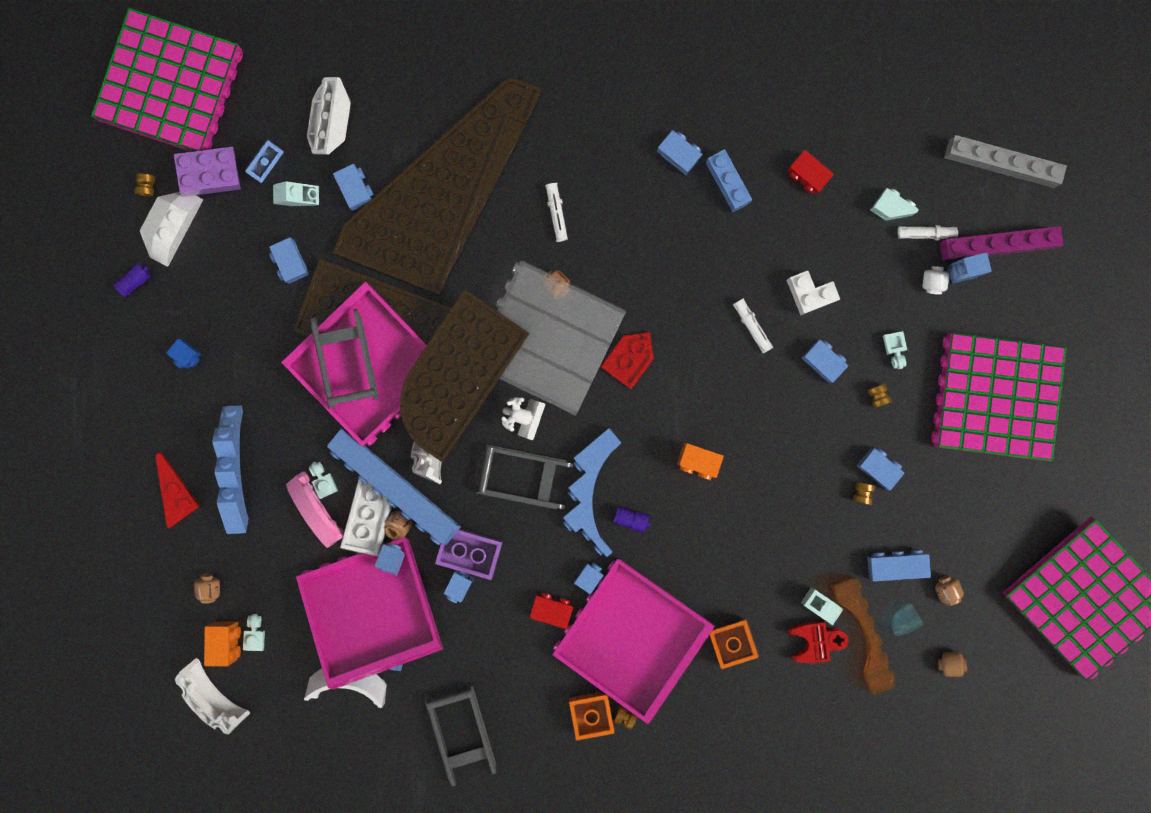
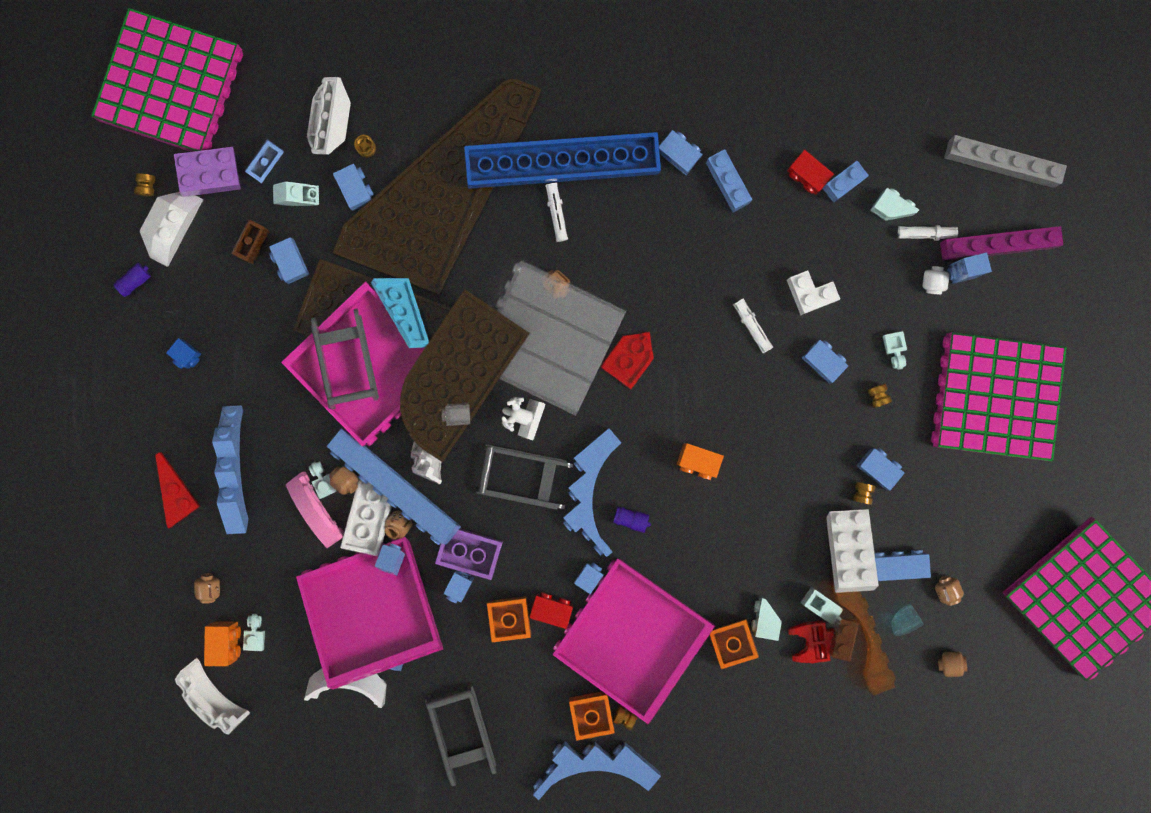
none -> reddish brown brick [231,219,270,264]
none -> medium nougat head [329,466,358,495]
none -> pearl gold wheel [354,135,376,158]
none -> medium azure wing [371,278,429,348]
none -> clear brick [442,403,470,426]
none -> blue brick [464,132,661,189]
none -> orange brick [487,596,531,642]
none -> medium blue arch [533,742,661,800]
none -> light aqua slope [751,596,781,641]
none -> medium blue brick [823,161,869,202]
none -> white brick [826,509,879,593]
none -> reddish brown brick [828,616,859,662]

